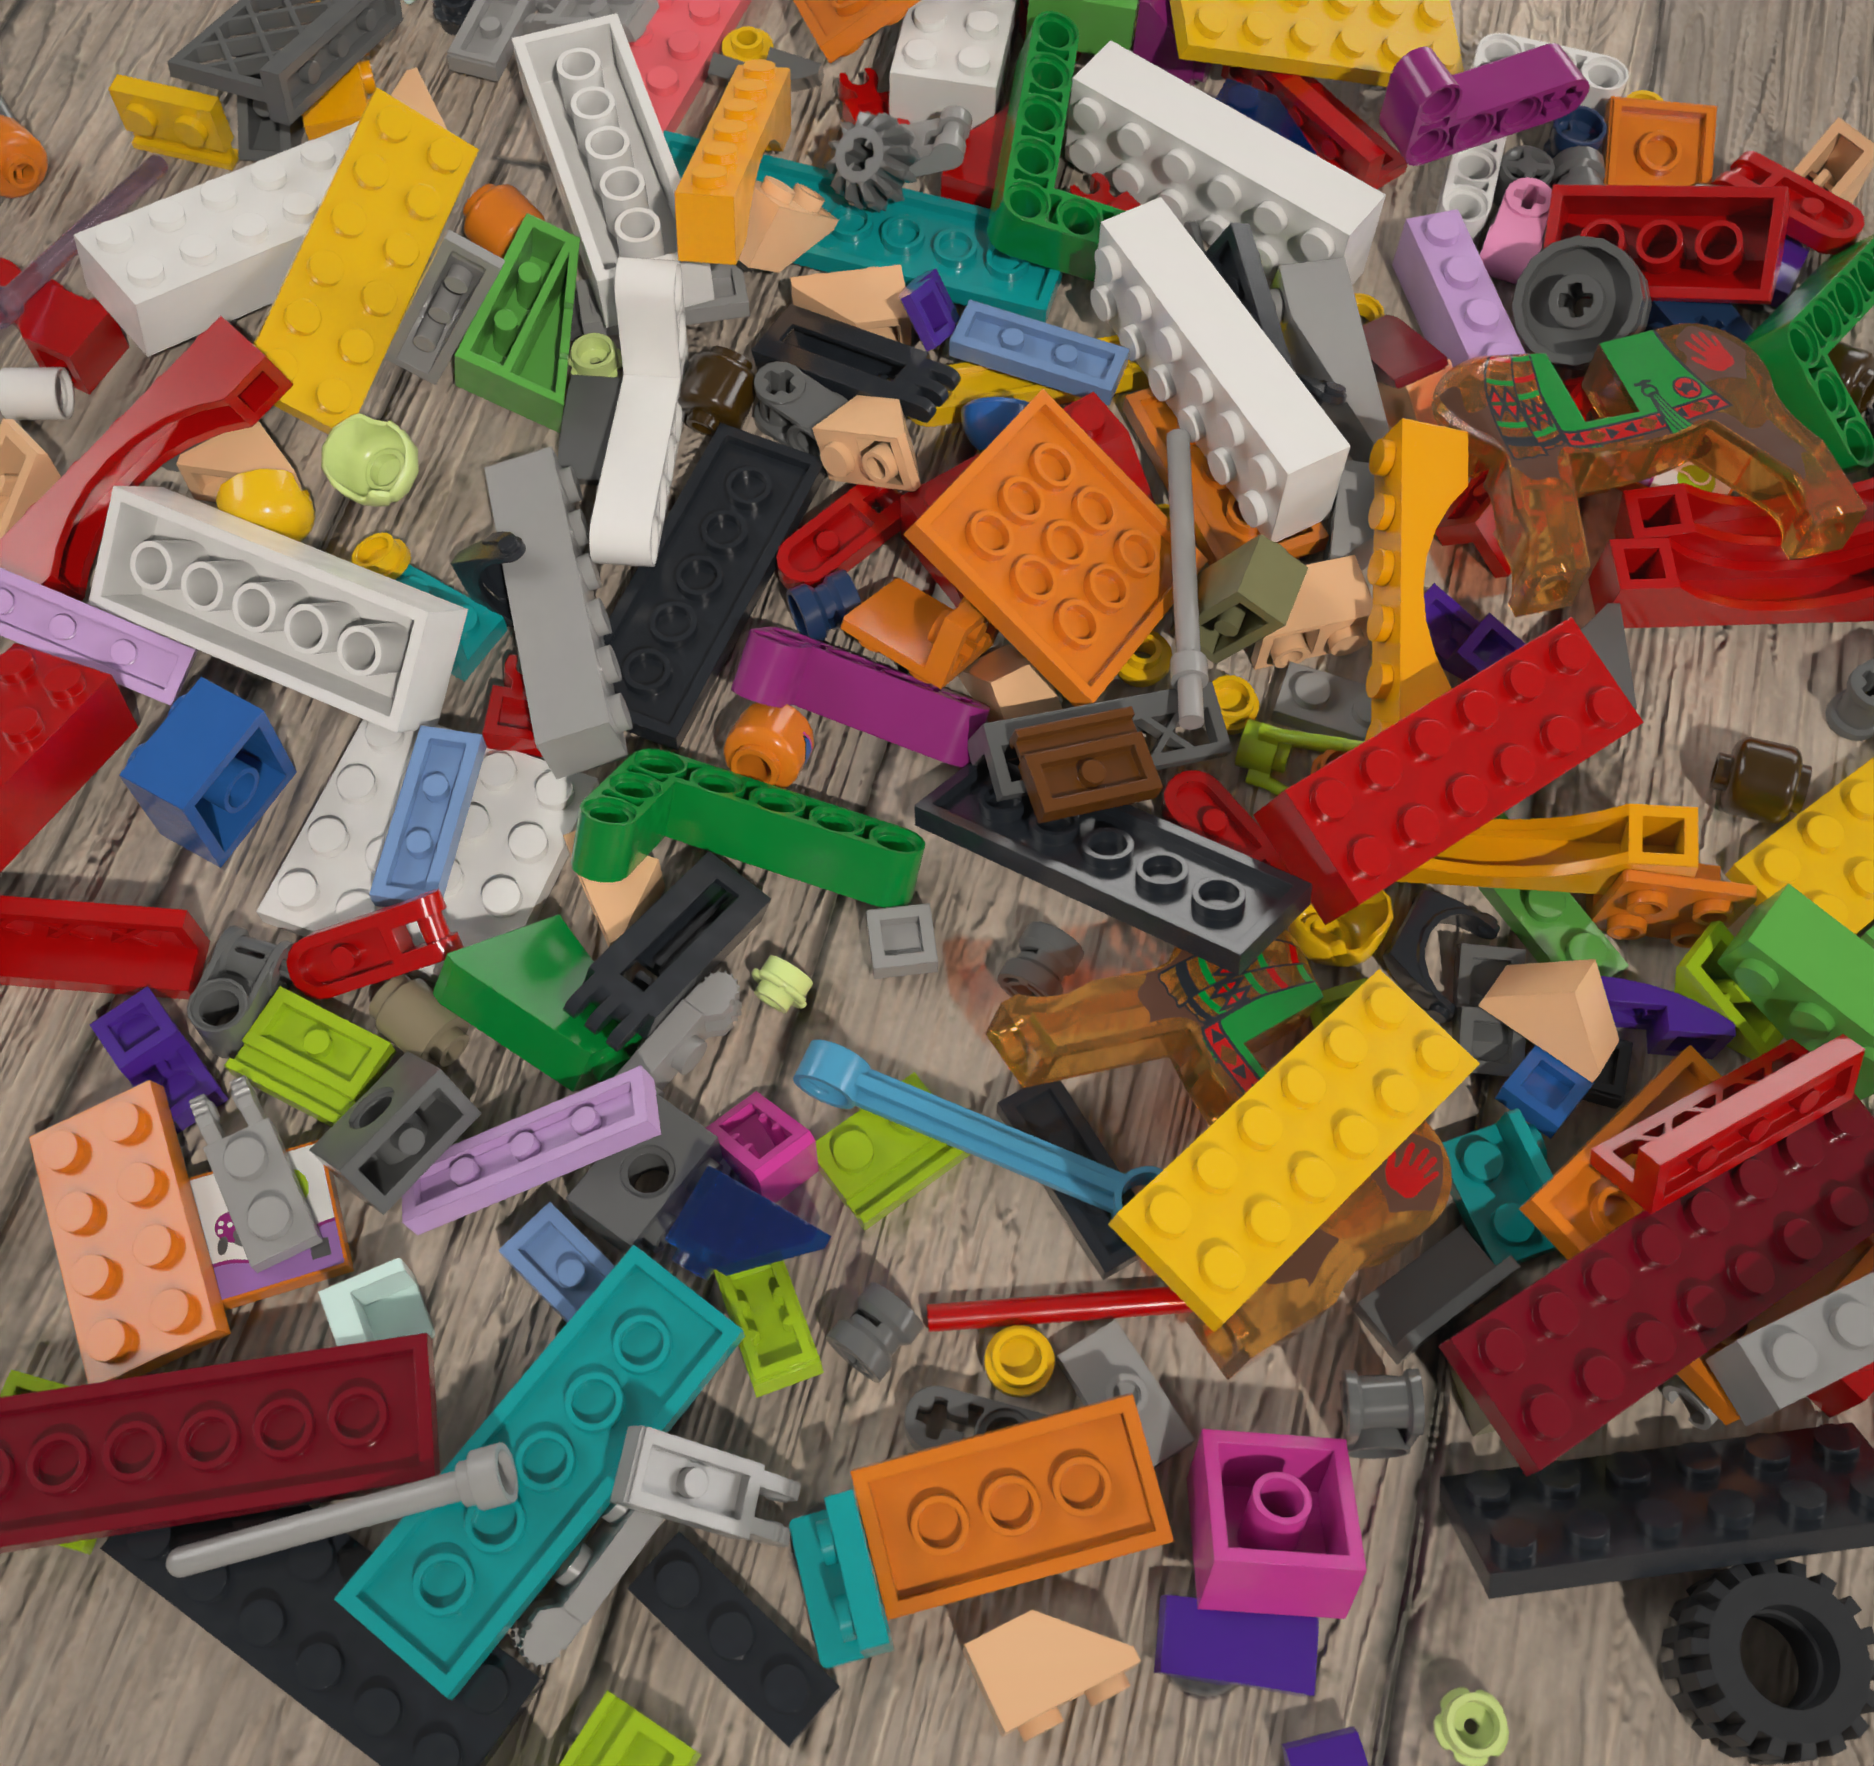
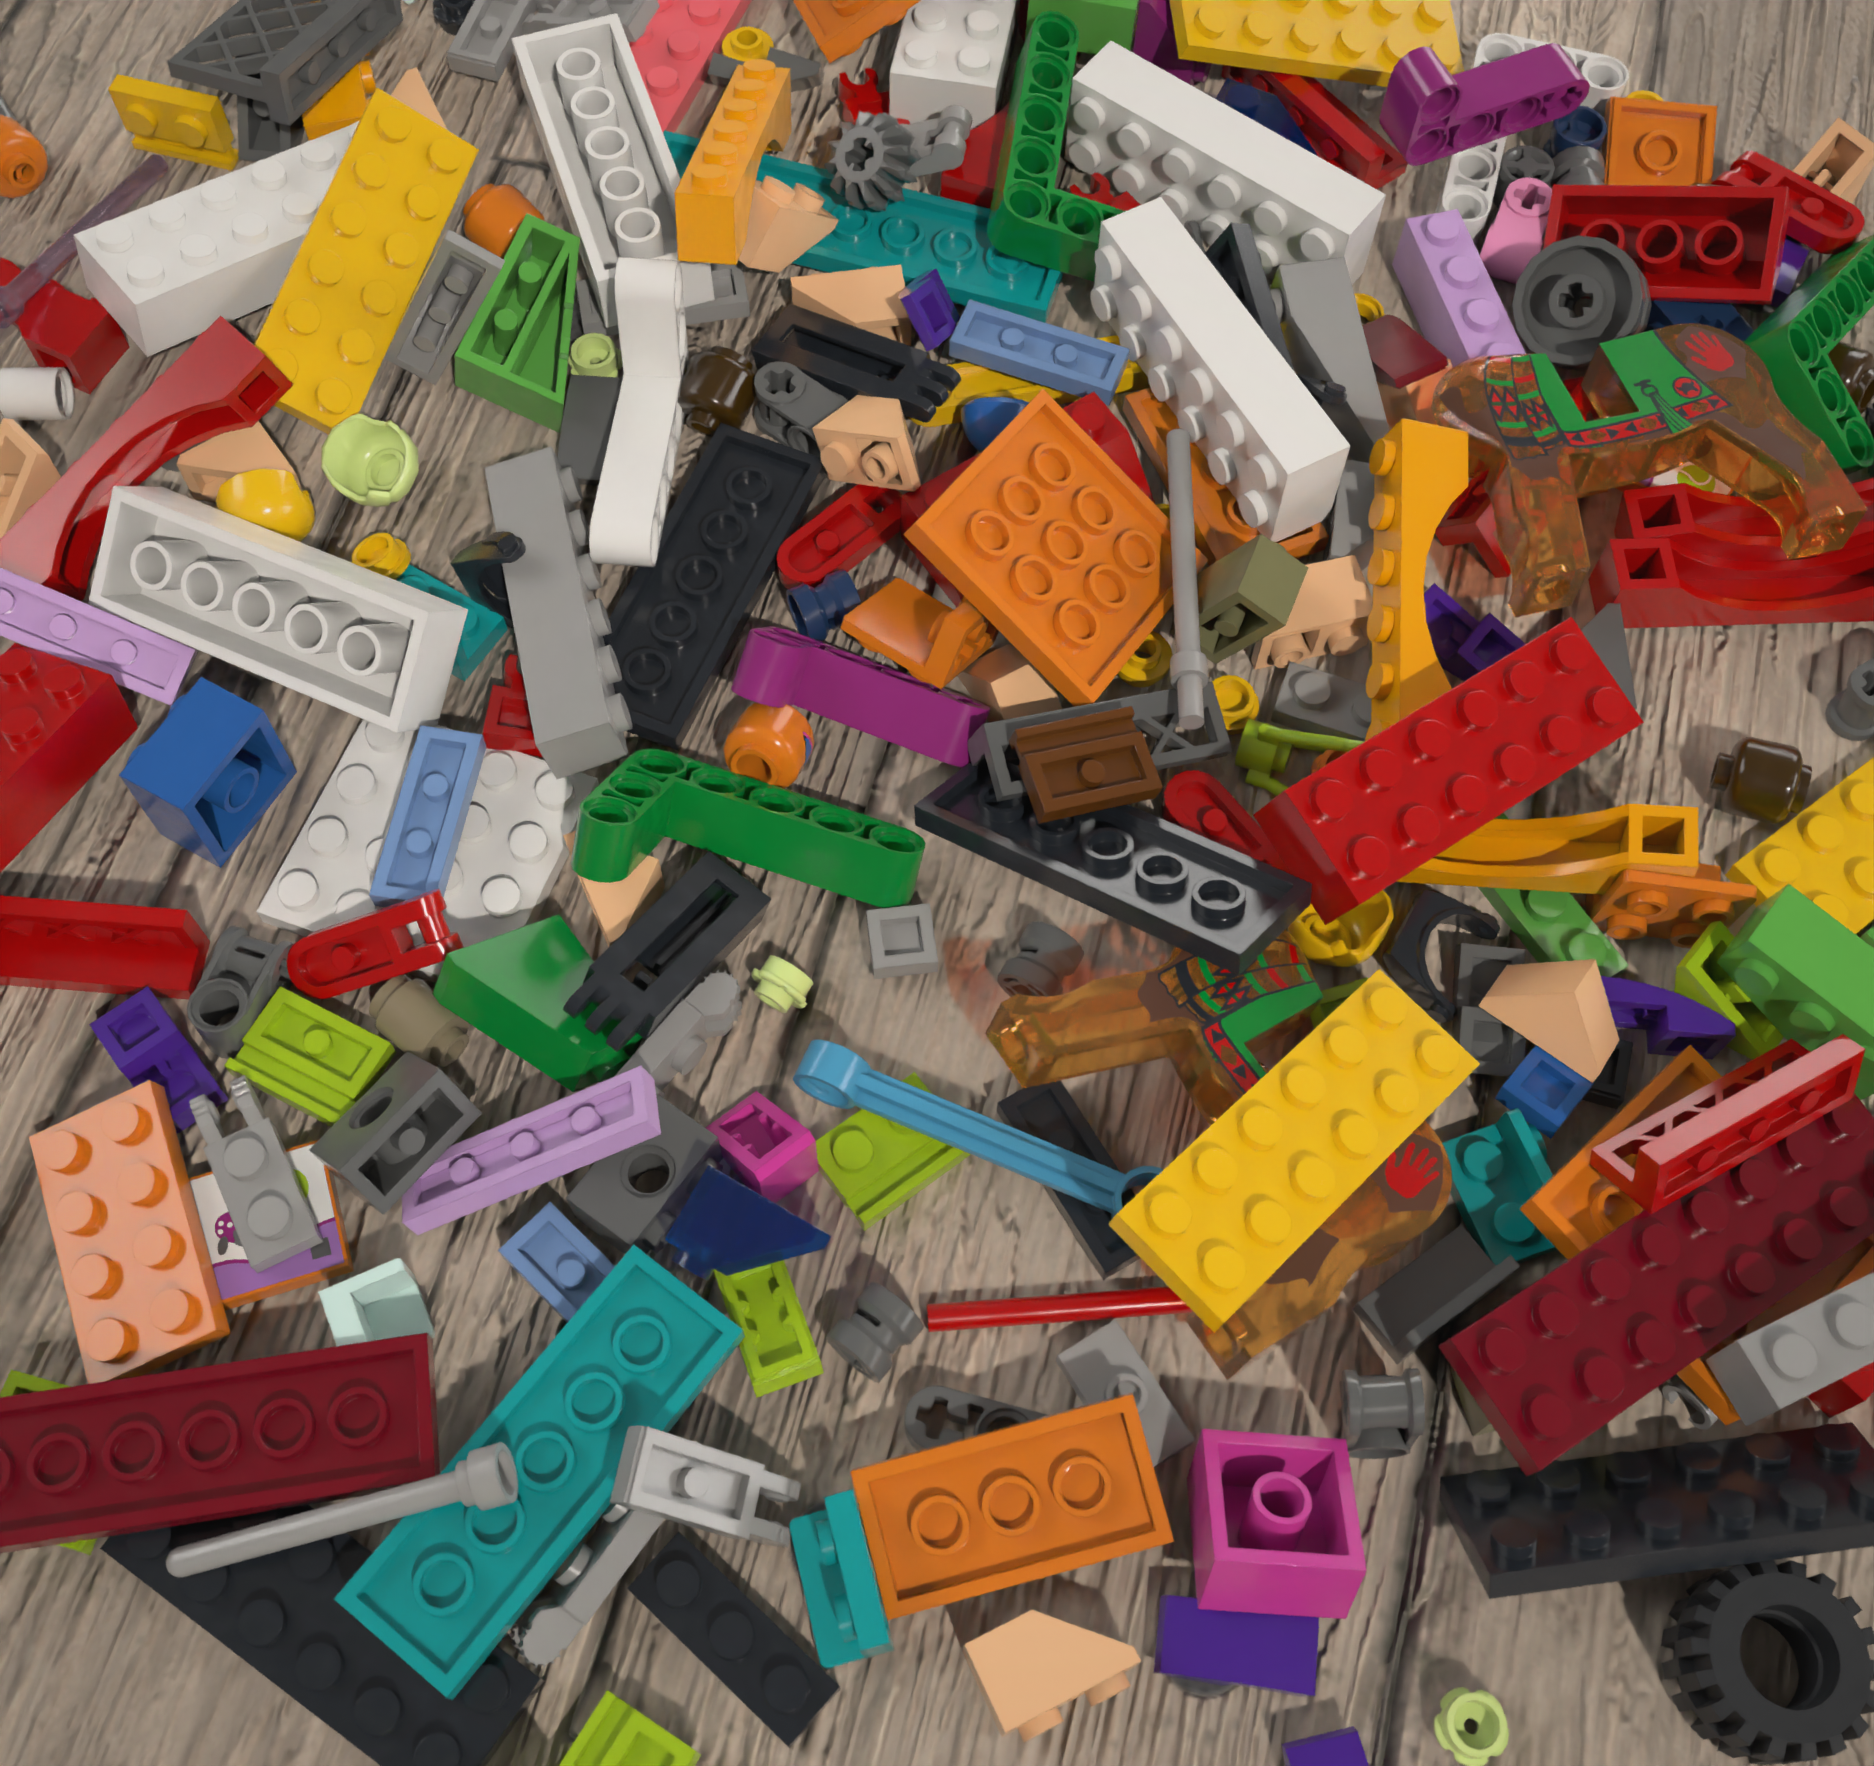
yellow plate [984,1325,1055,1398] -> none

